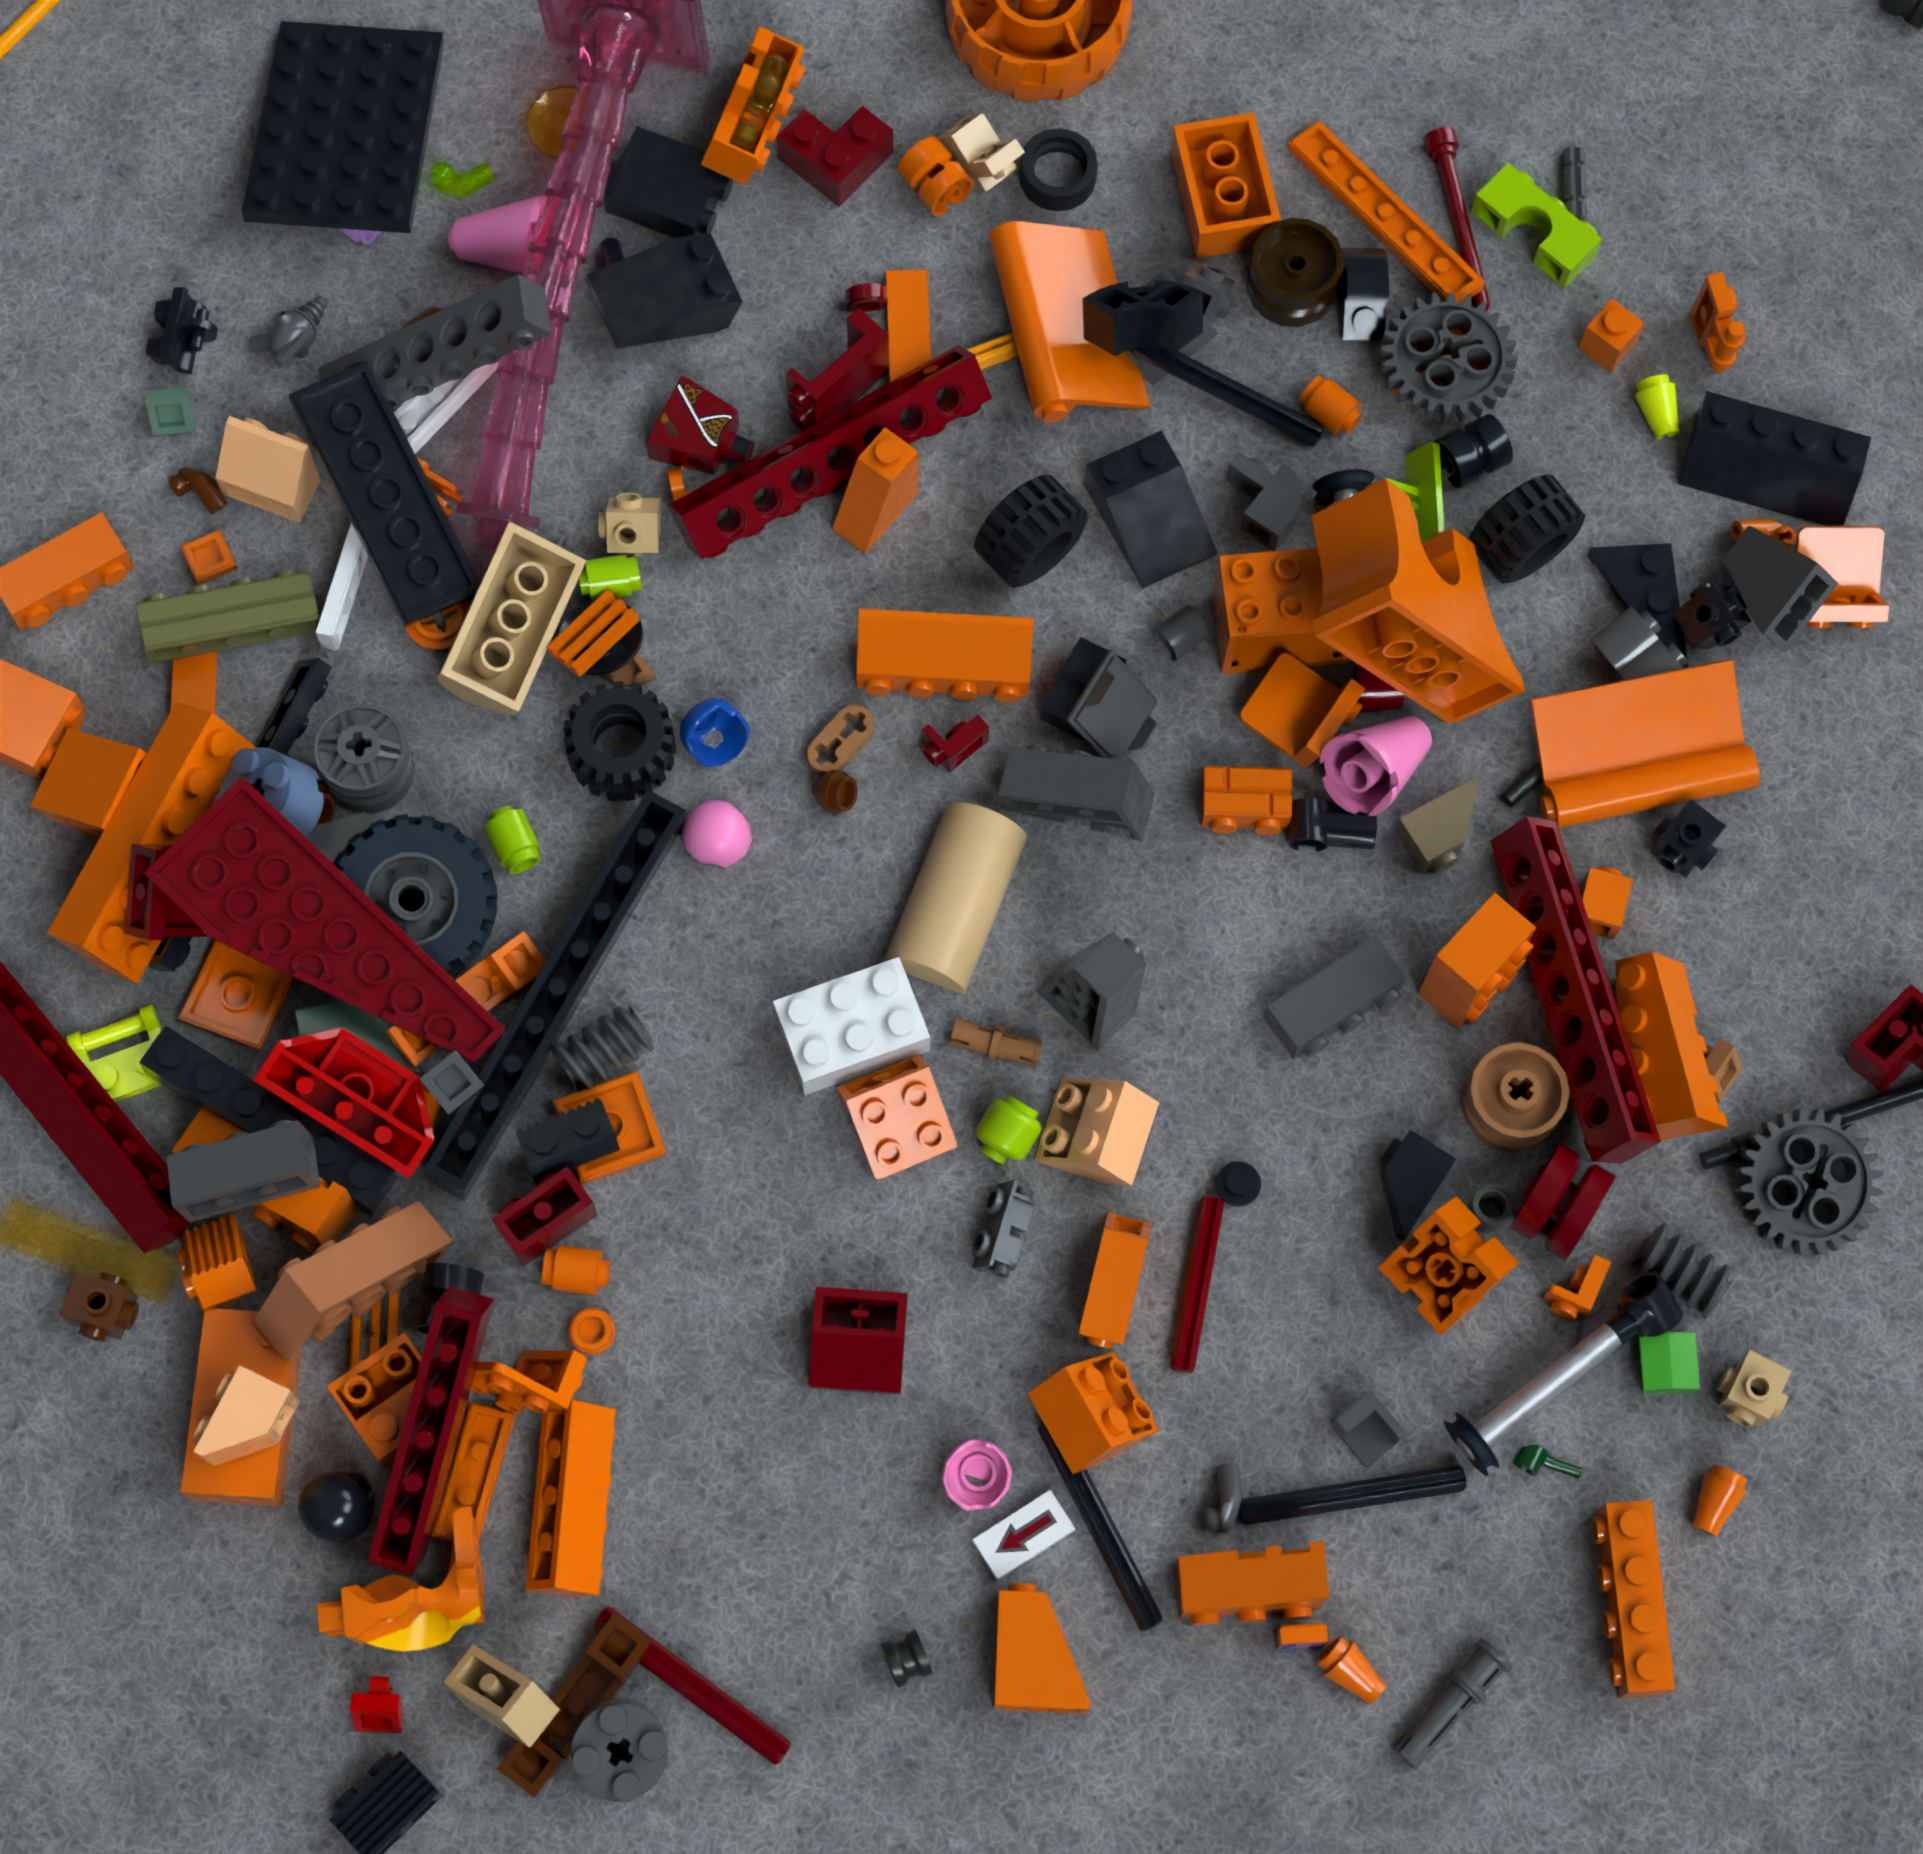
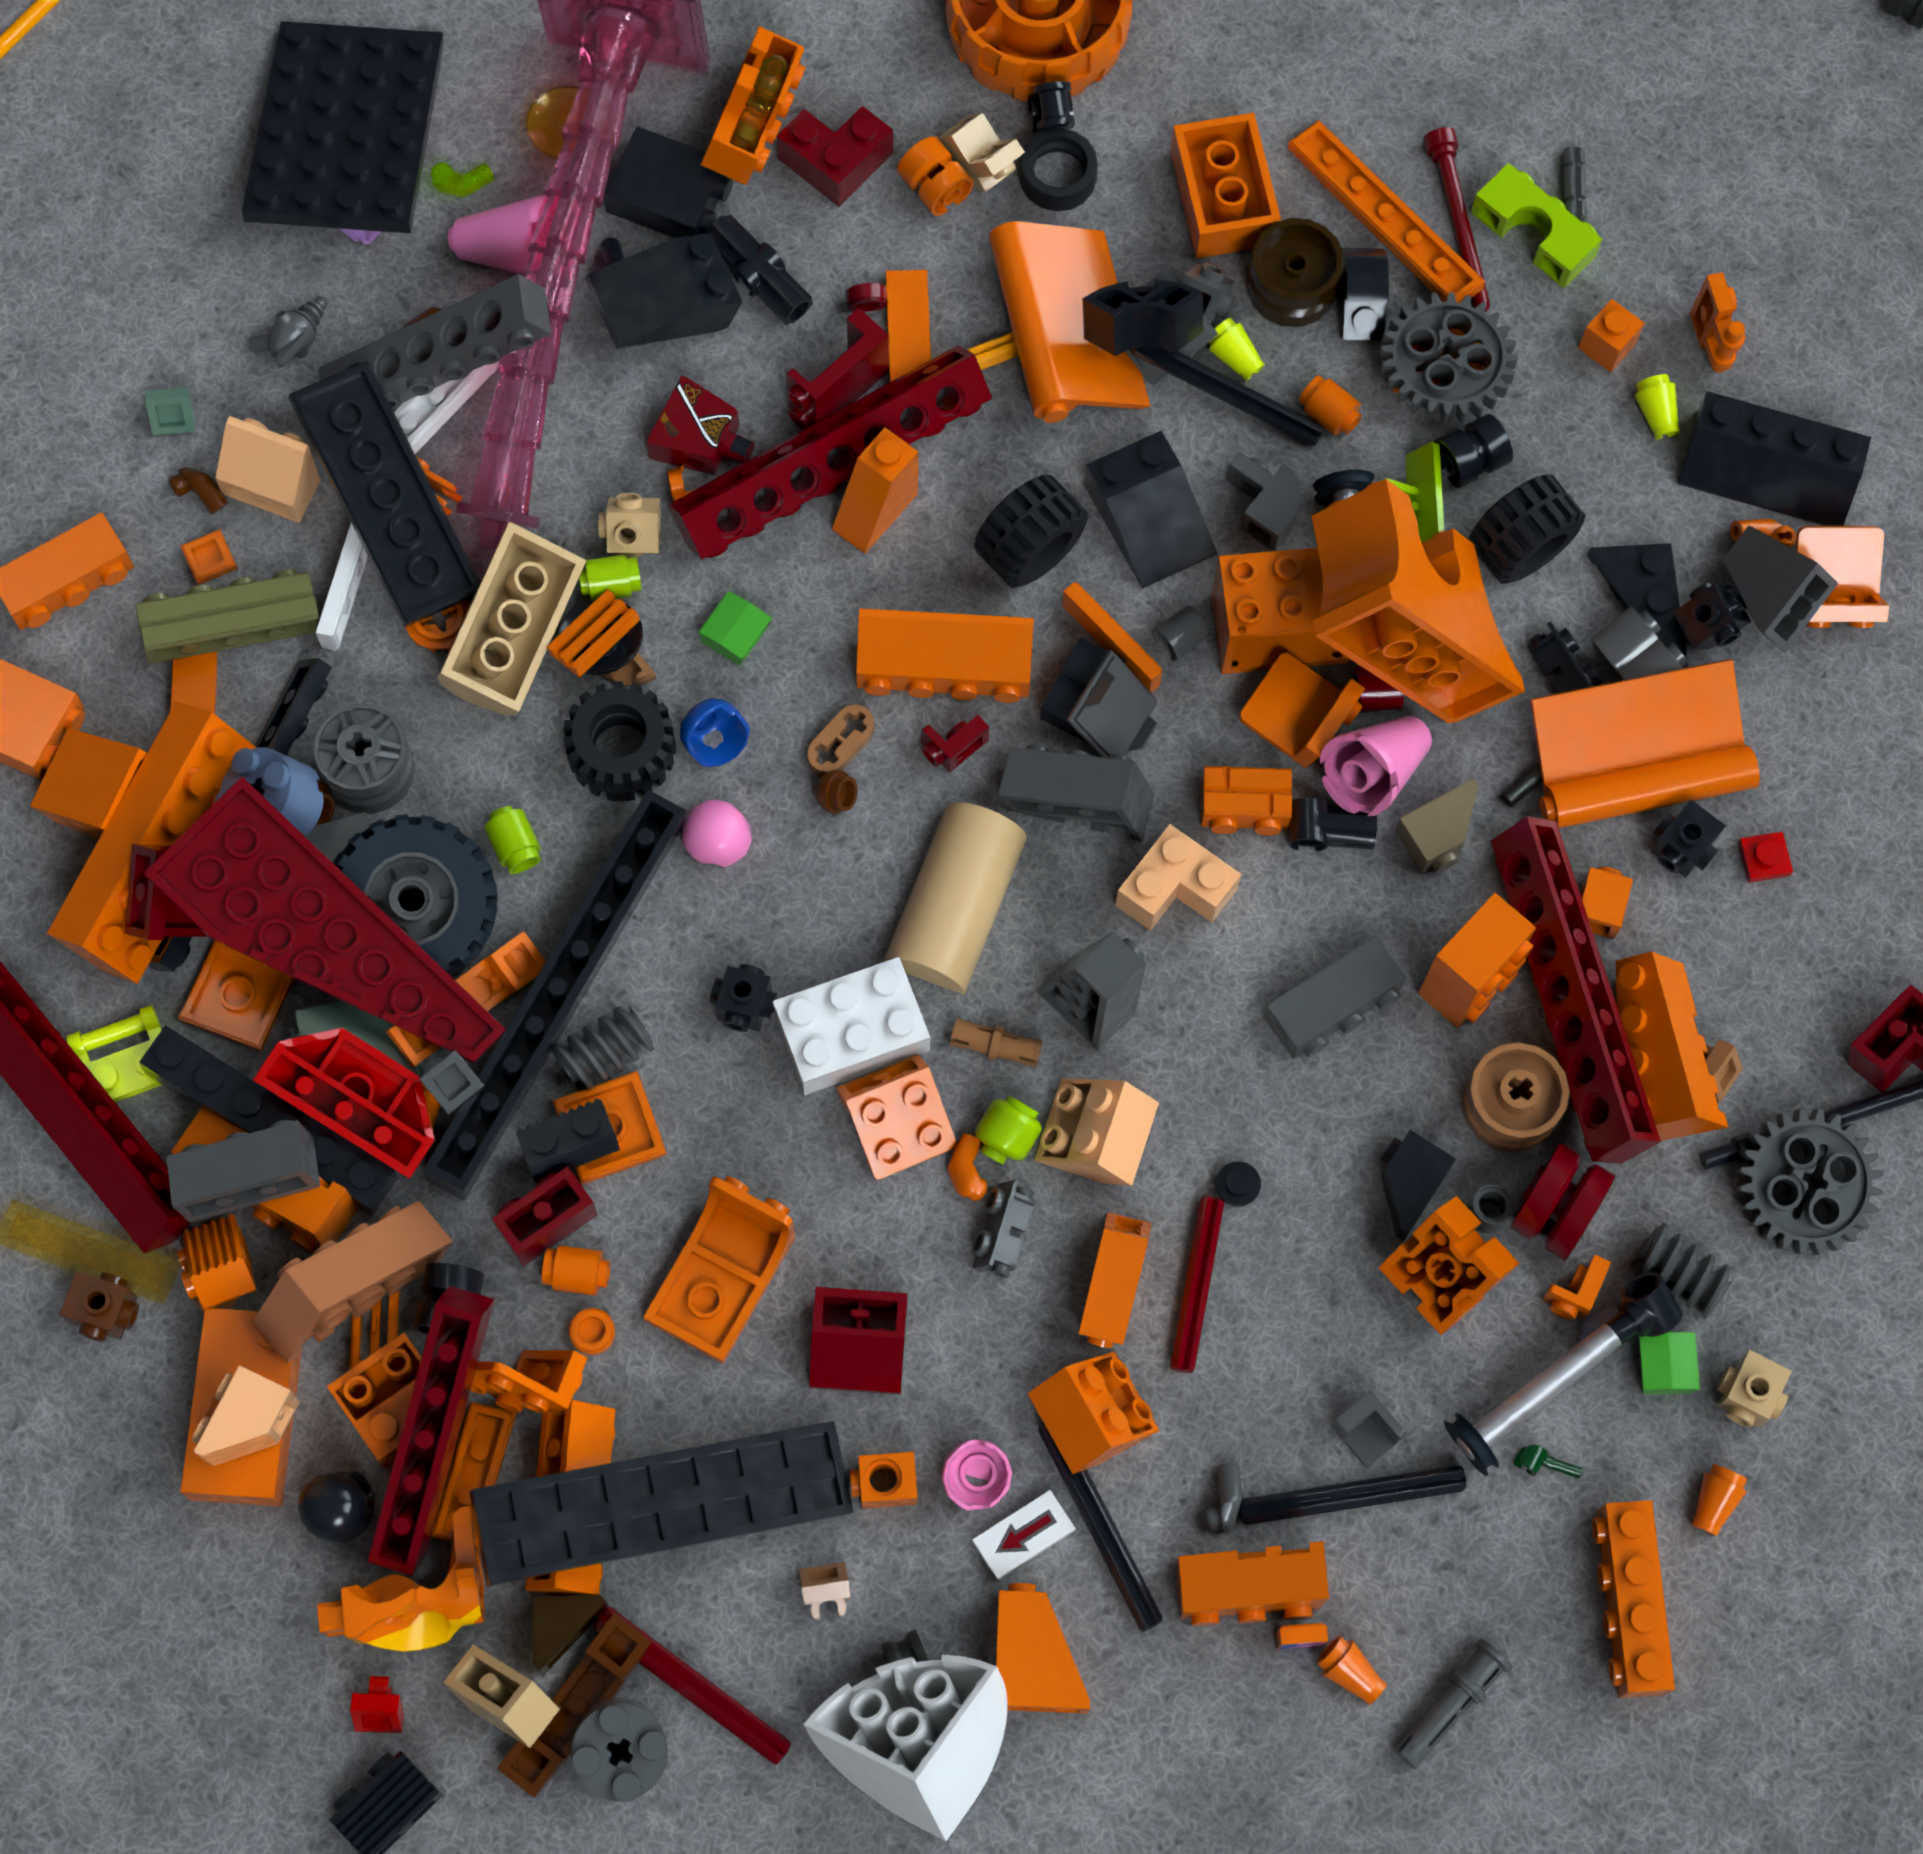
black hips [145,287,218,374] -> none
none -> black plate [469,1421,854,1586]
none -> dark brown slope [532,1594,609,1676]
none -> orange bracket [643,1176,795,1365]
none -> bright green piece [698,591,772,666]
none -> black piece [705,214,813,325]
none -> black brick [710,964,777,1032]
none -> tile [799,1562,851,1619]
none -> white brick [803,1655,1007,1841]
none -> orange brick [850,1452,918,1509]
none -> orange arm [947,1133,988,1201]
none -> black piece [1028,81,1075,132]
none -> orange tile [1062,582,1163,693]
none -> light nougat brick [1115,824,1242,931]
none -> neon yellow cone [1208,317,1265,381]
none -> black hinge [1529,621,1603,693]
none -> red plate [1738,831,1793,883]

